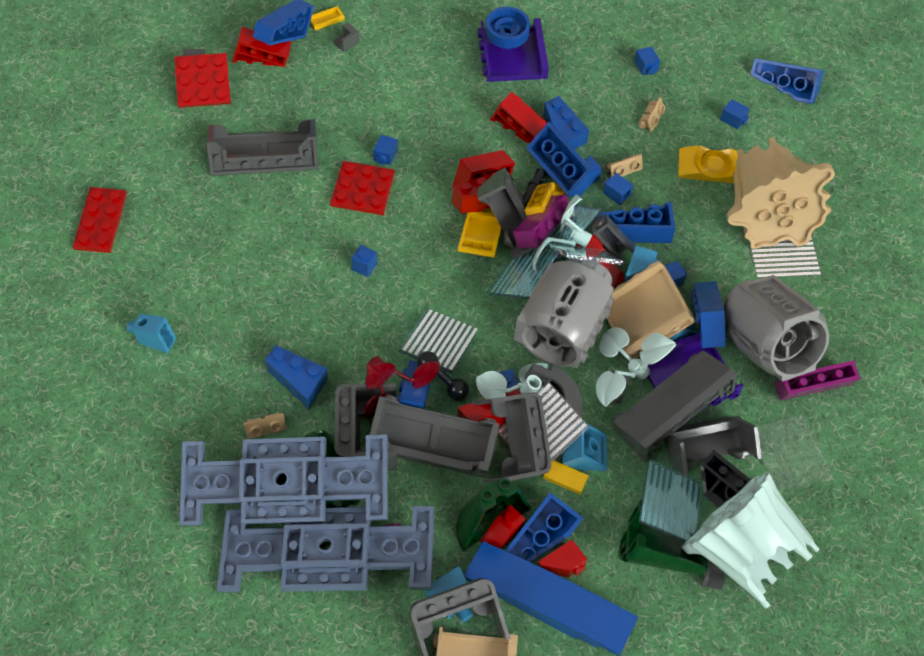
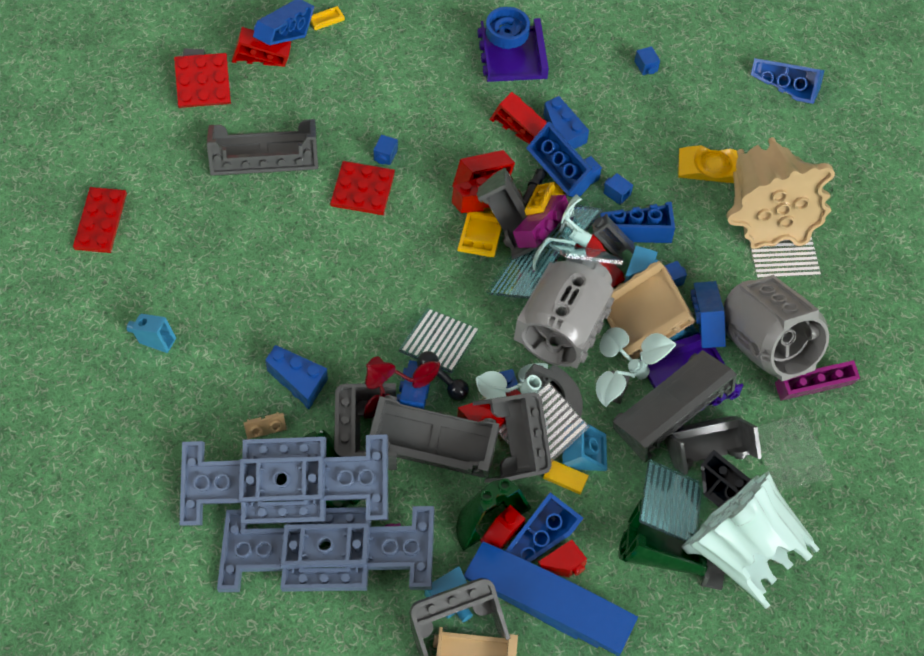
dark grey panel [333,22,359,52] -> none
blue brick [351,245,377,277] -> none
tan hinge [605,154,643,178] -> none
tan hinge [639,97,665,133] -> none
blue brick [720,99,750,129] -> none

